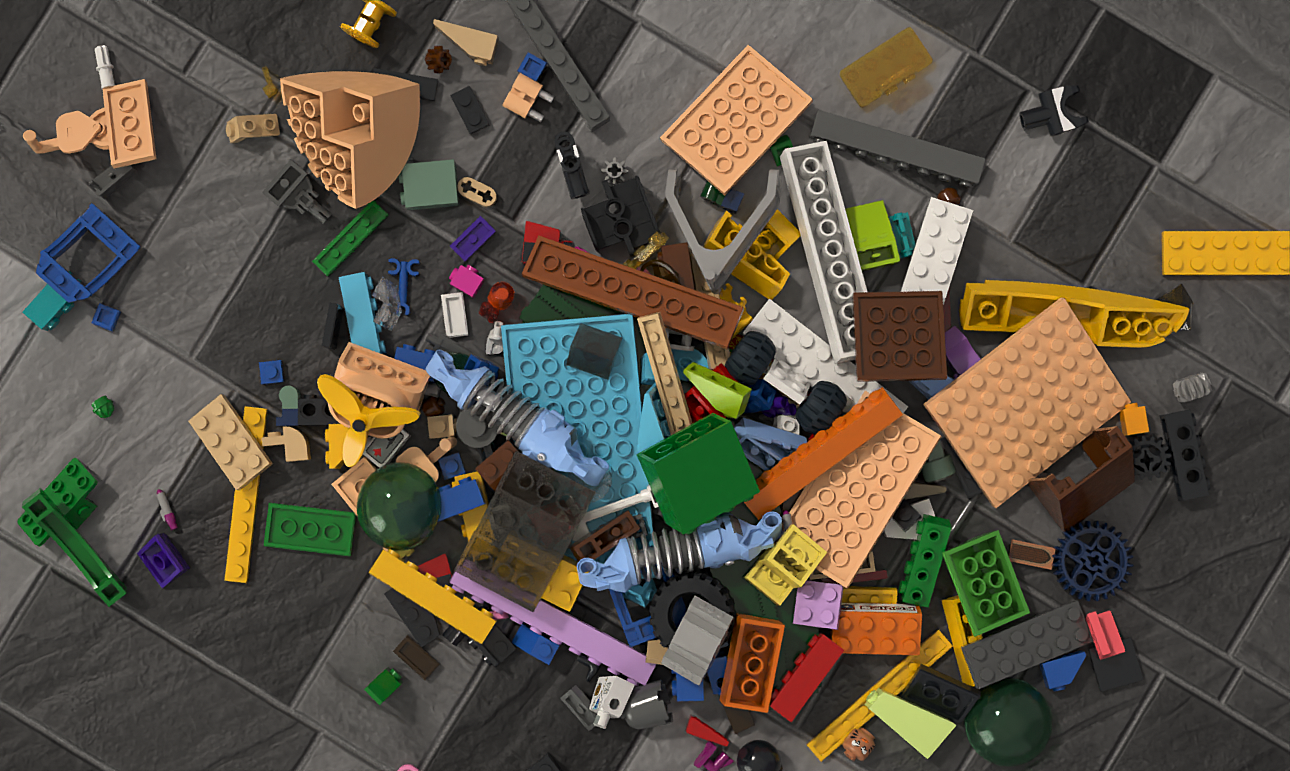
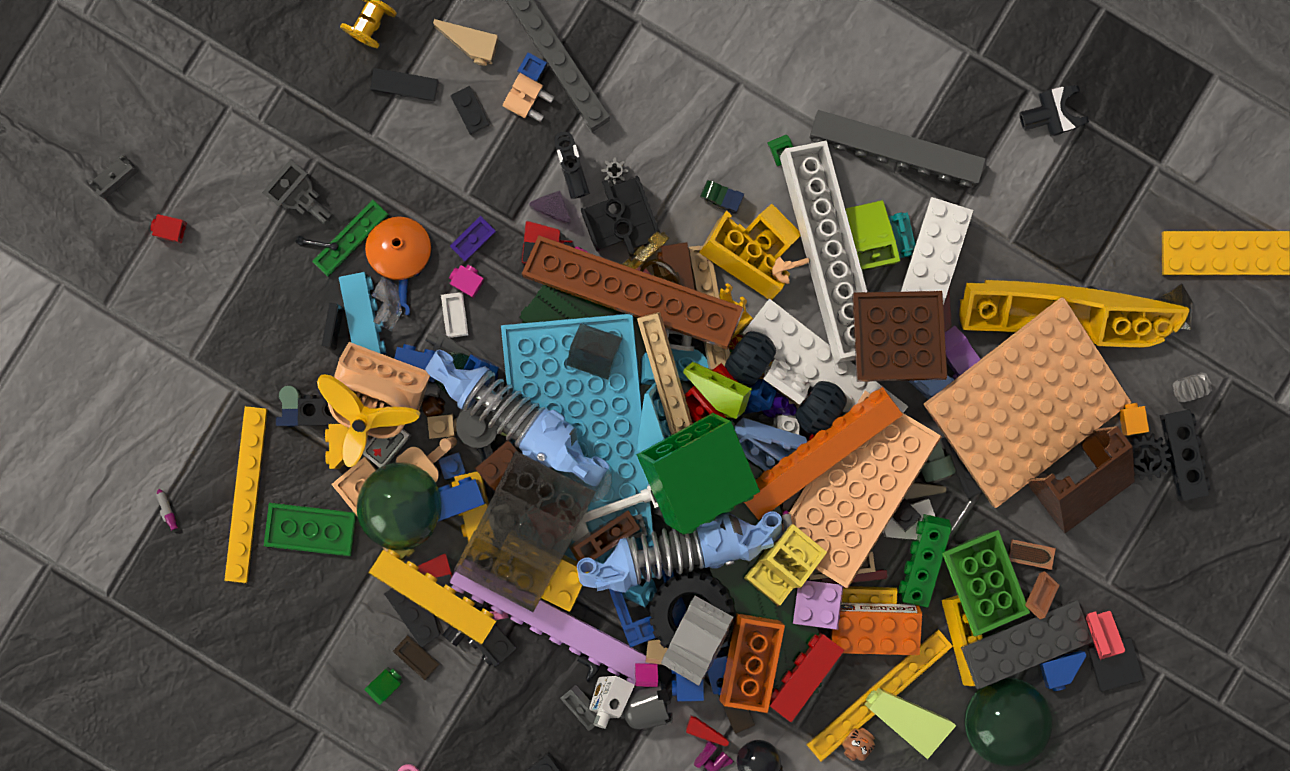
green bracket [17,458,98,547] -> none
teal brick [22,271,82,331] -> none
green arch [22,488,127,607] -> none
light nougat plate [23,79,156,169] -> none
blue wedge [36,203,141,303] -> none
blue tile [91,303,121,331] -> none
green plate [91,395,114,418] -> none
white axle [95,45,115,89] -> none
dark purple slope [137,533,190,588] -> none
tan plate [188,394,273,491] -> none
tan bracket [226,114,280,143] -> none
blue plate [259,360,284,385] -> none
clear yellow hand [262,66,278,98] -> none
tan brick [262,427,311,462] -> none
light nougat brick [280,71,420,209] -> none
sand green brick [399,159,459,210] -> none
reddish brown gear [425,46,452,73] -> none
tan beam [457,177,497,208] -> none
clear red piece [479,282,515,323] -> none
white piece [486,321,503,354] -> none
blue slope [512,623,559,665] -> none
light nougat plate [660,45,813,196] -> none
light grey piece [665,169,781,294] -> none
clear yellow bracket [839,27,932,107] -> none
black tile [901,664,981,724] -> none
reddish brown piece [937,188,961,205] -> none
dark blue gear [1052,520,1134,601] -> none
none -> red brick [151,214,187,243]
none -> black hinge [295,236,339,251]
none -> orange dish [365,217,431,280]
none -> clear purple slope [529,191,571,226]
none -> dark pink tile [635,663,658,687]
none -> light nougat piece [772,257,810,284]
none -> nougat tile [1025,571,1060,619]

